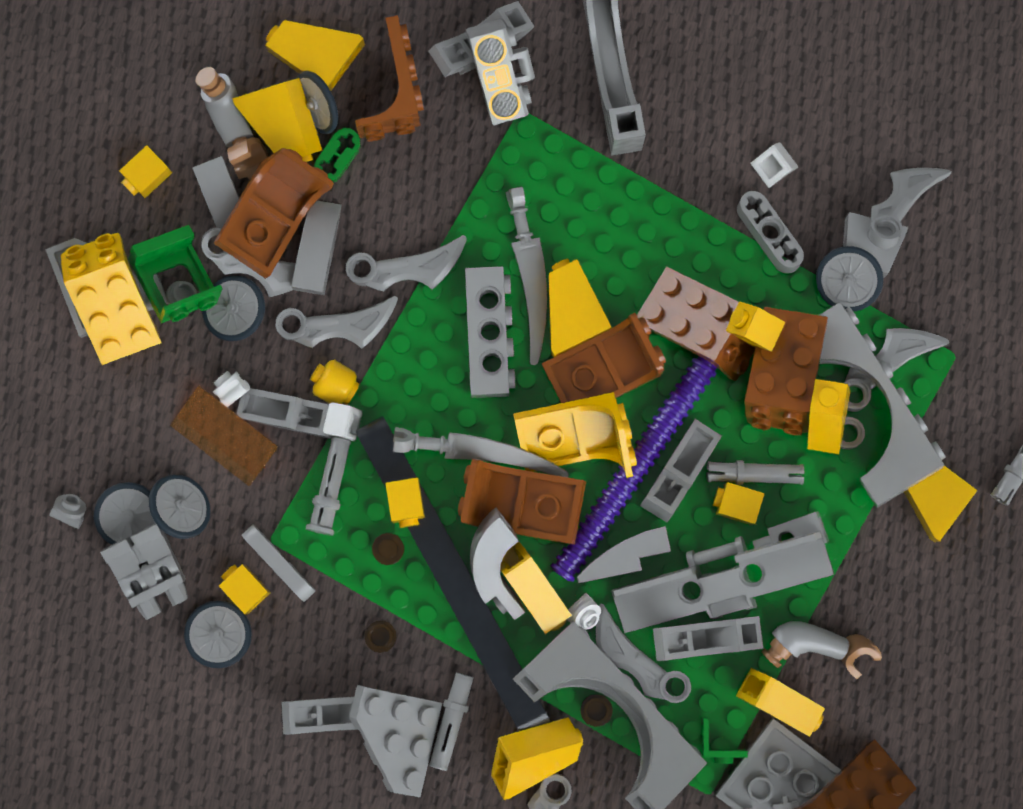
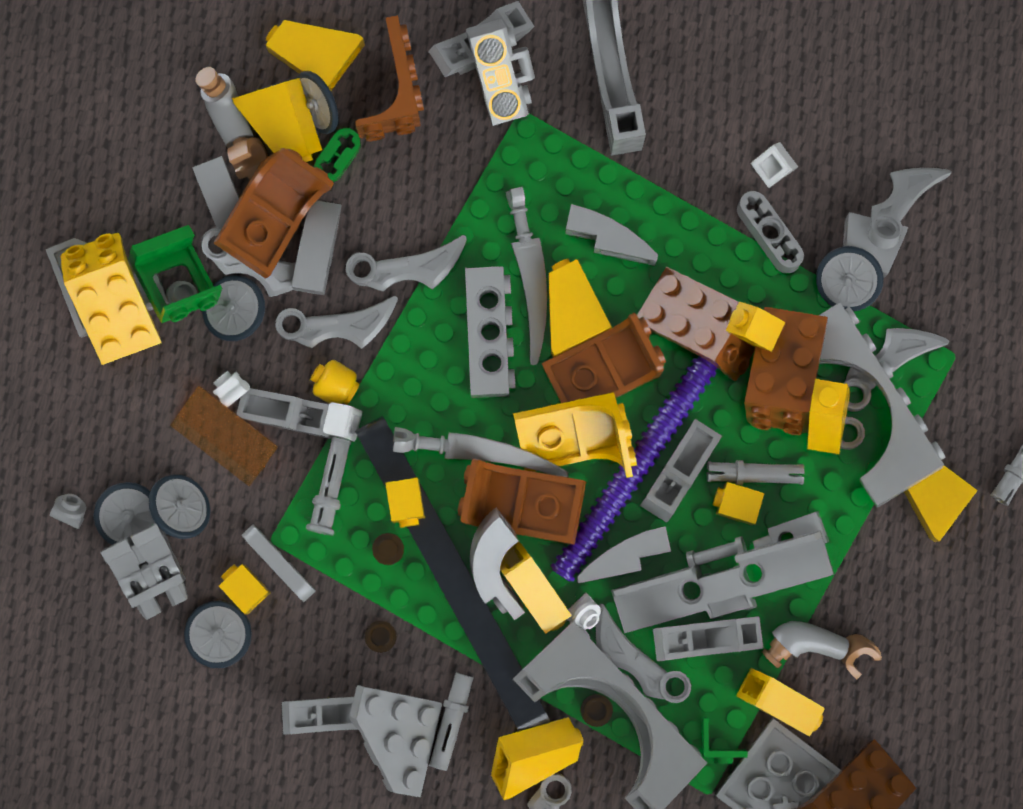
yellow brick [119,145,172,198] -> none
none -> light grey slope [565,204,658,266]

